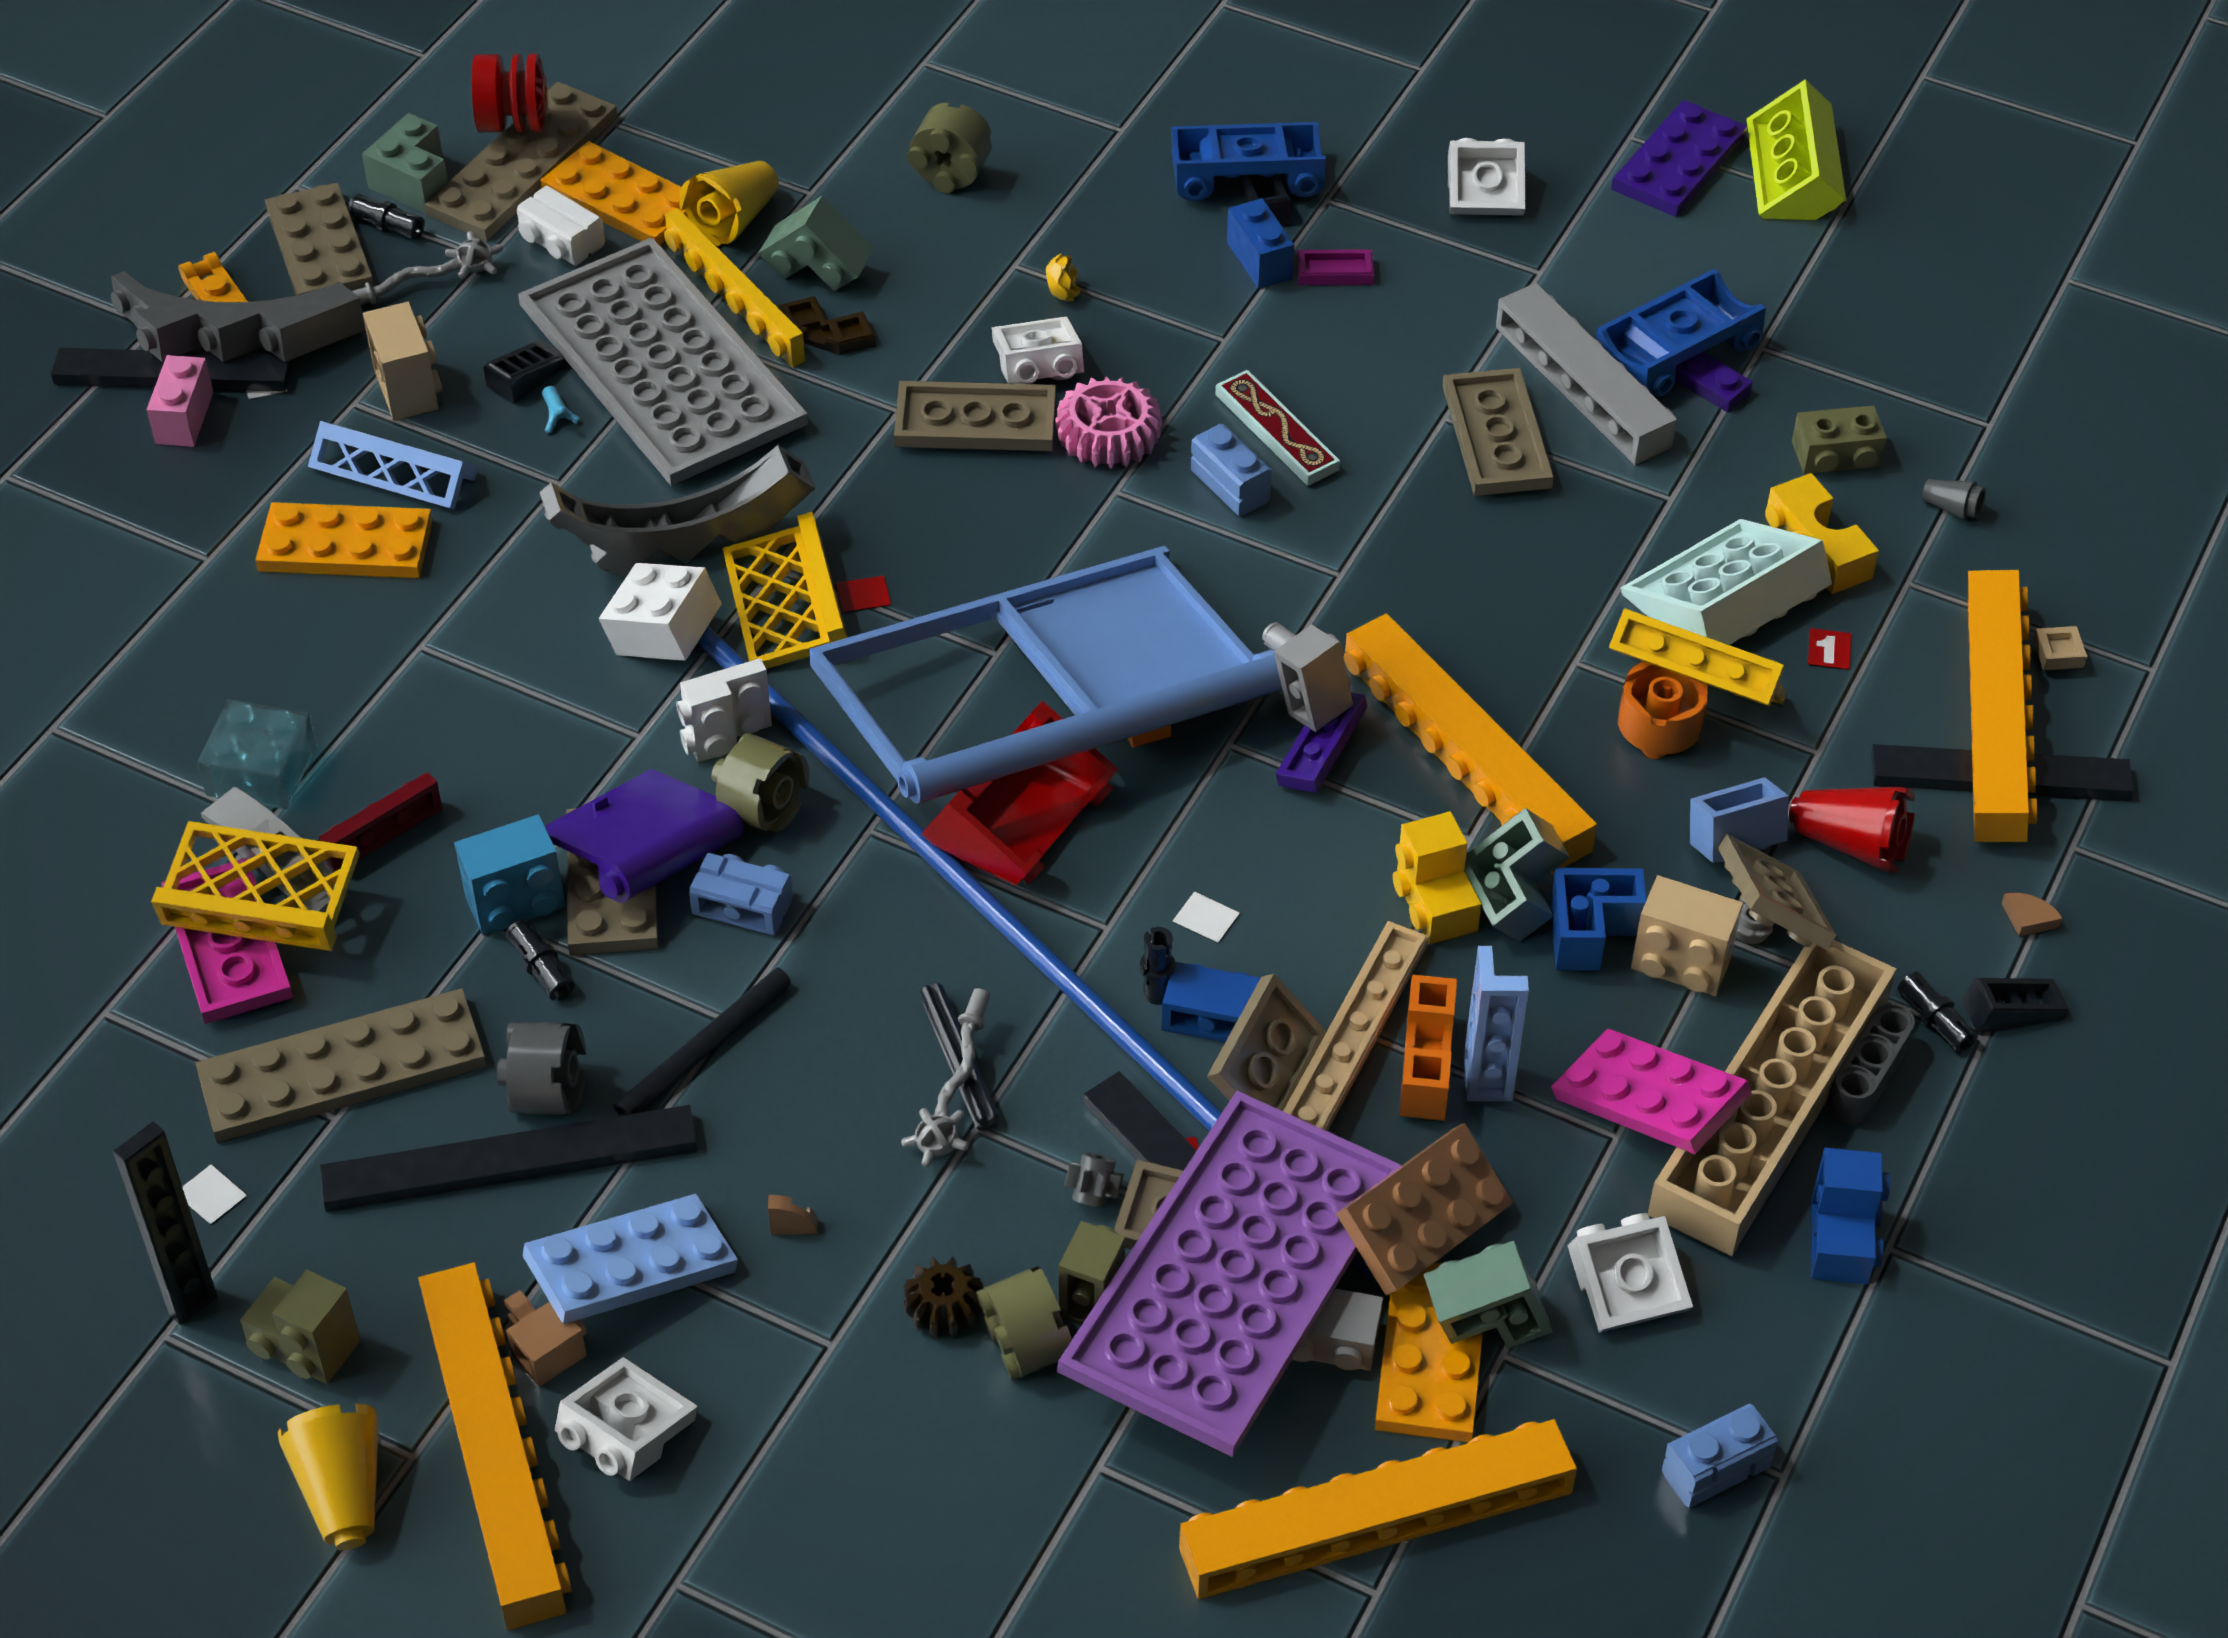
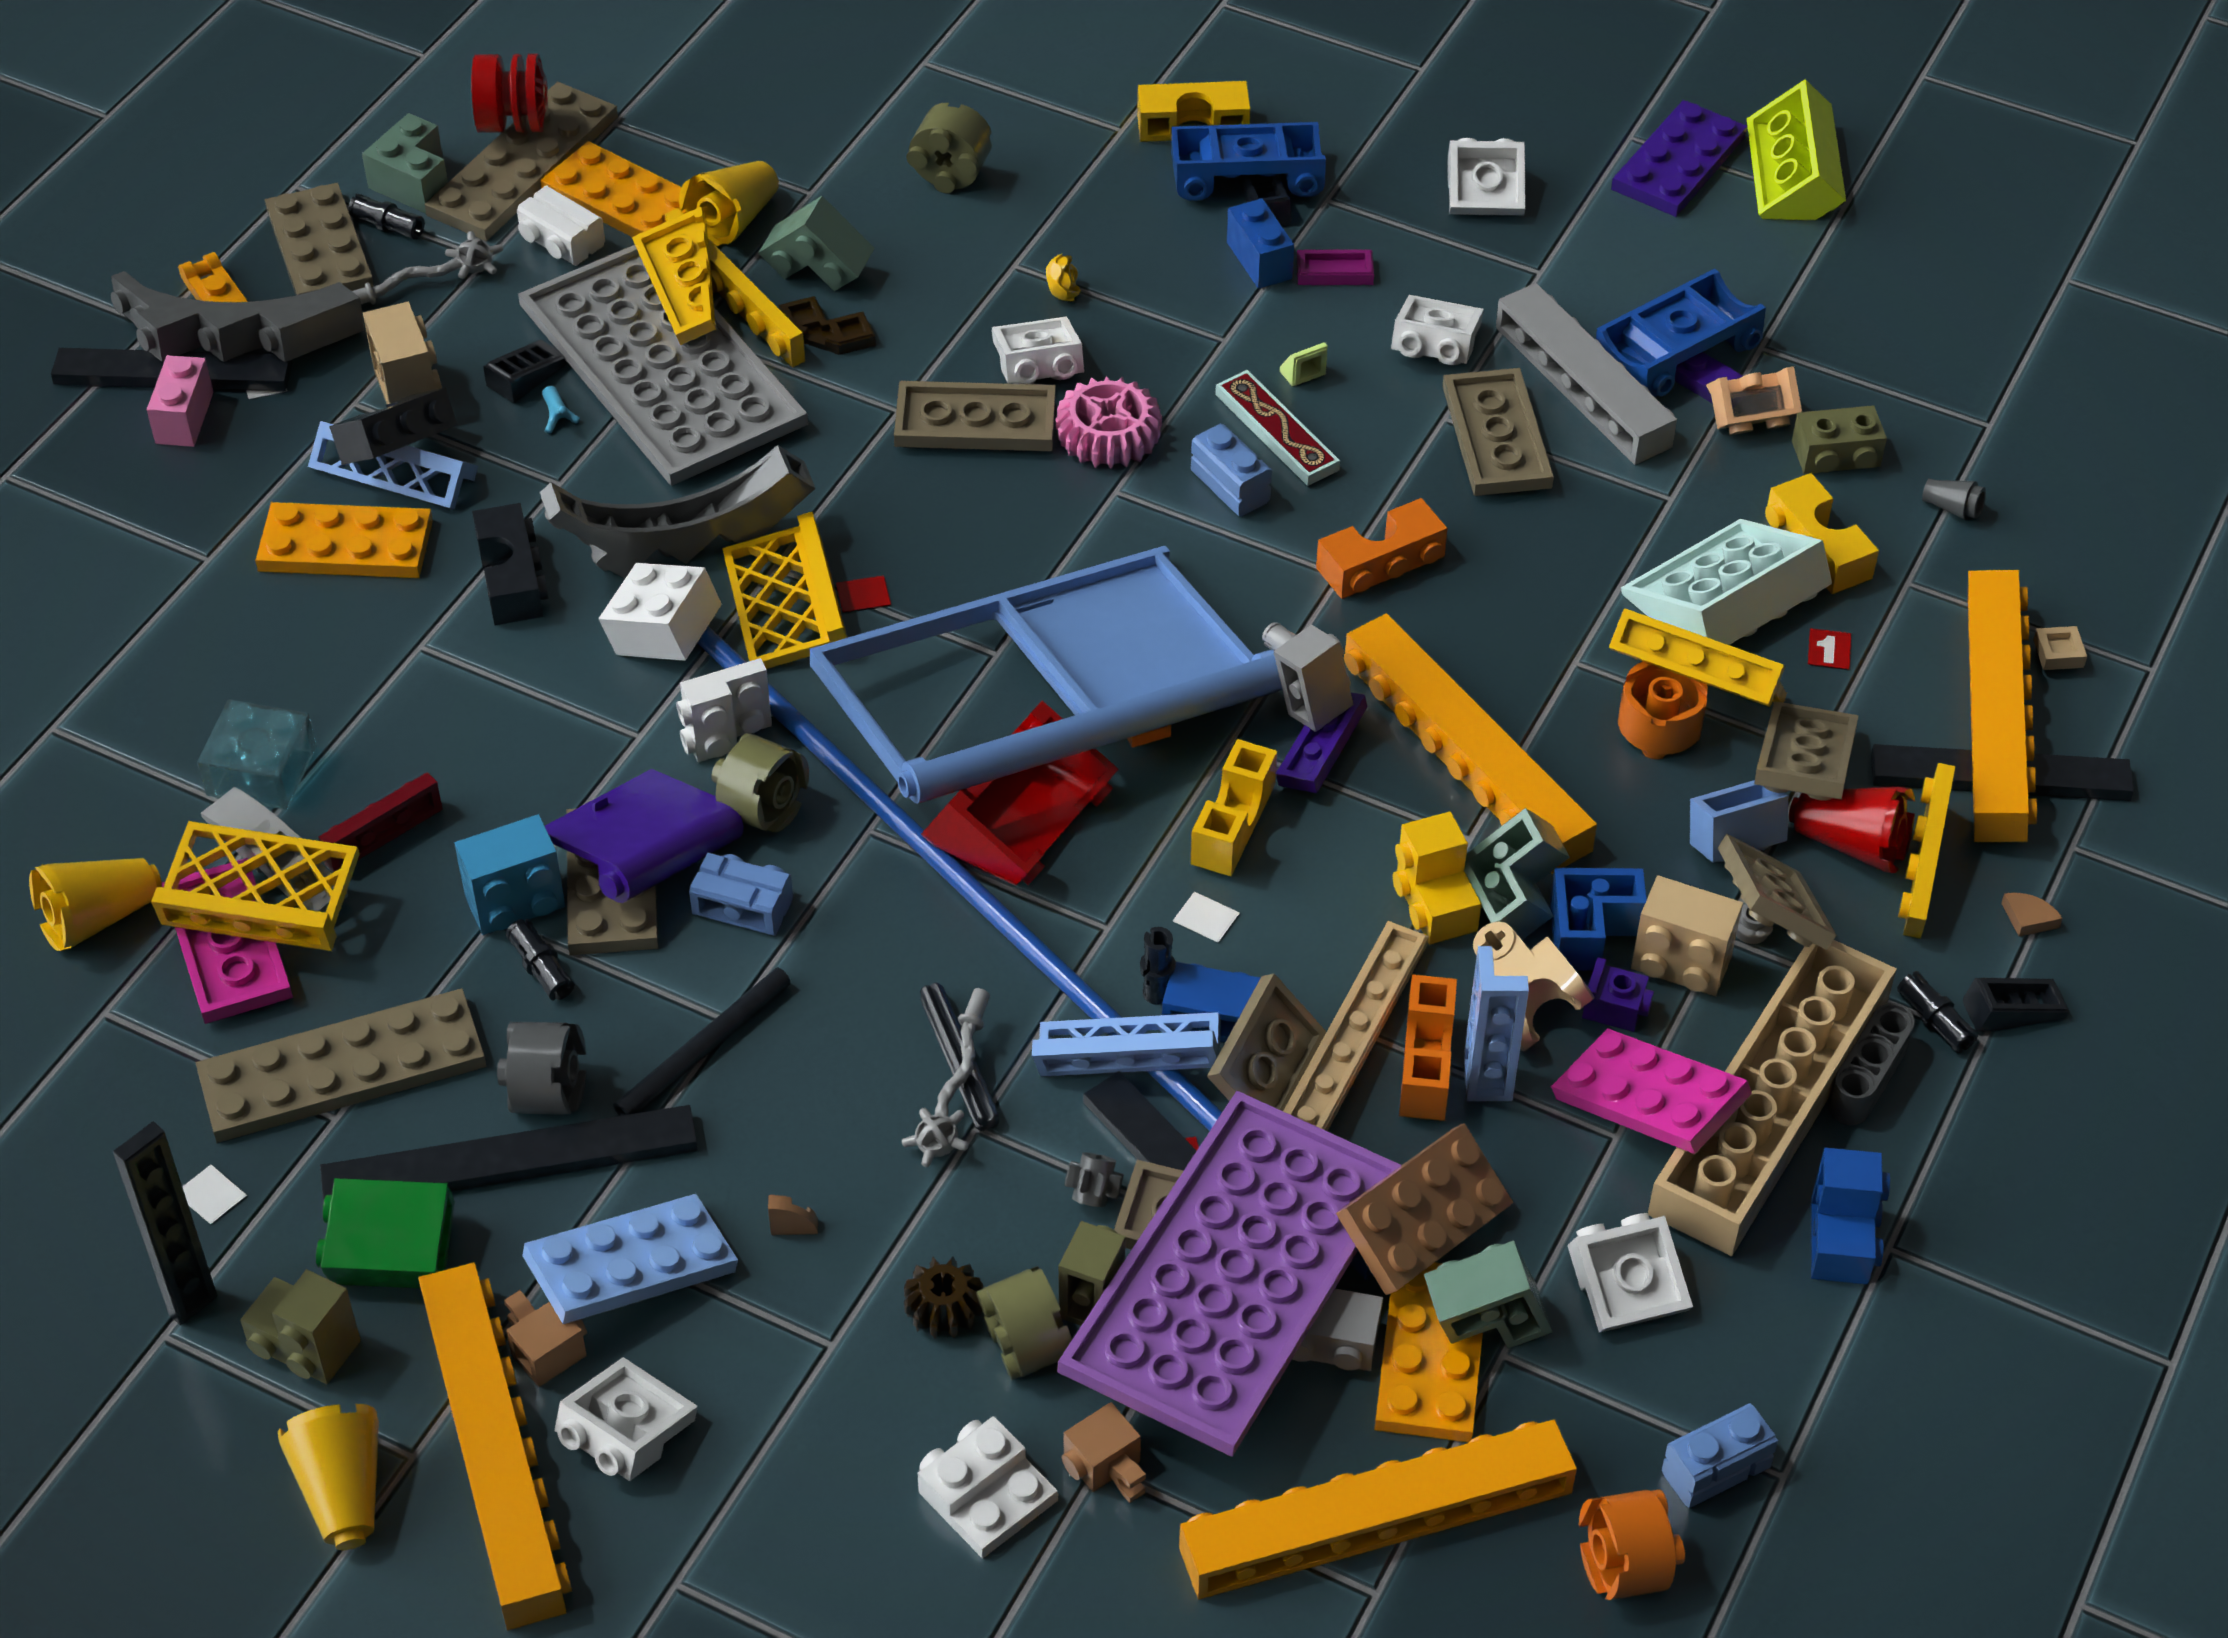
none -> yellow cone [29,858,162,951]
none -> green brick [316,1178,455,1289]
none -> black arch [329,388,458,465]
none -> black arch [472,503,548,626]
none -> yellow wing [632,207,716,345]
none -> white plate [918,1416,1058,1559]
none -> light blue fence [1032,1012,1221,1077]
none -> medium nougat brick [1062,1402,1146,1503]
none -> yellow arch [1137,81,1250,142]
none -> yellow arch [1190,739,1277,877]
none -> yellowish green slope [1280,342,1328,387]
none -> orange arch [1316,498,1448,599]
none -> white plate [1391,295,1484,365]
none -> tan piece [1473,921,1594,1051]
none -> orange brick [1579,1489,1685,1600]
none -> dark purple brick [1582,957,1654,1032]
none -> light nougat window [1706,366,1802,435]
none -> dark tan plate [1754,701,1859,800]
none -> yellow wing [1898,763,1956,939]

